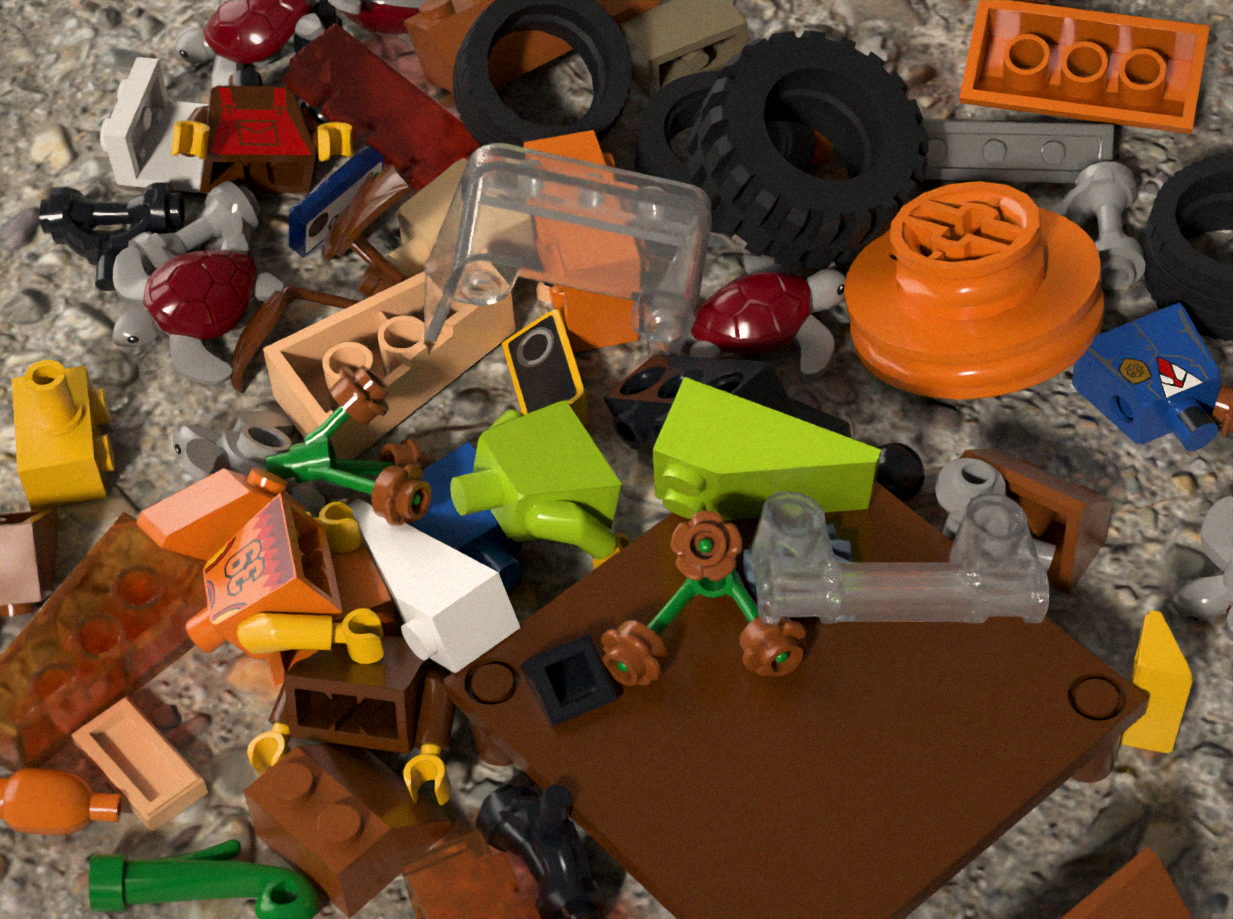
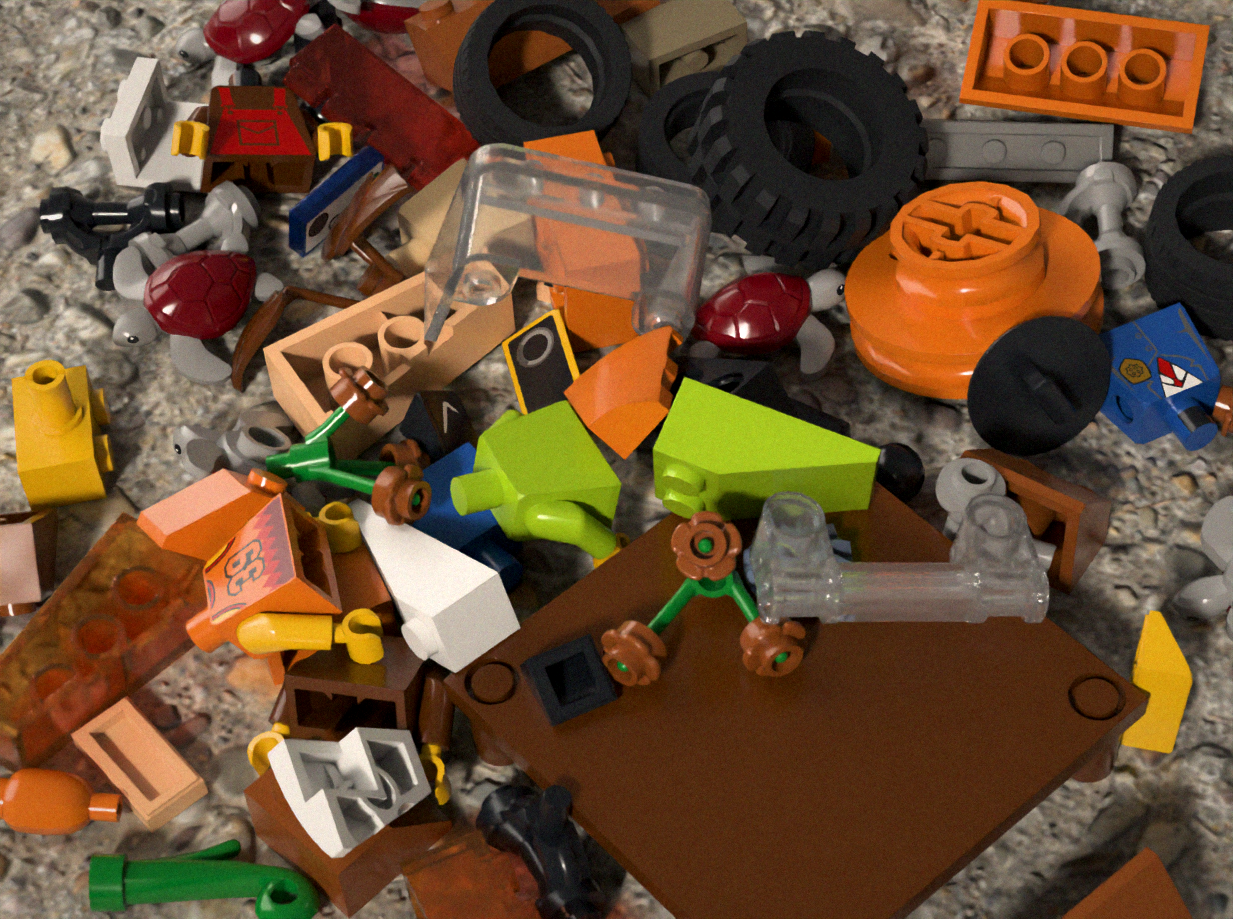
none -> white slope [267,727,432,858]
none -> black slope [399,390,478,461]
none -> orange slope [563,325,684,460]
none -> black shield [967,316,1111,456]

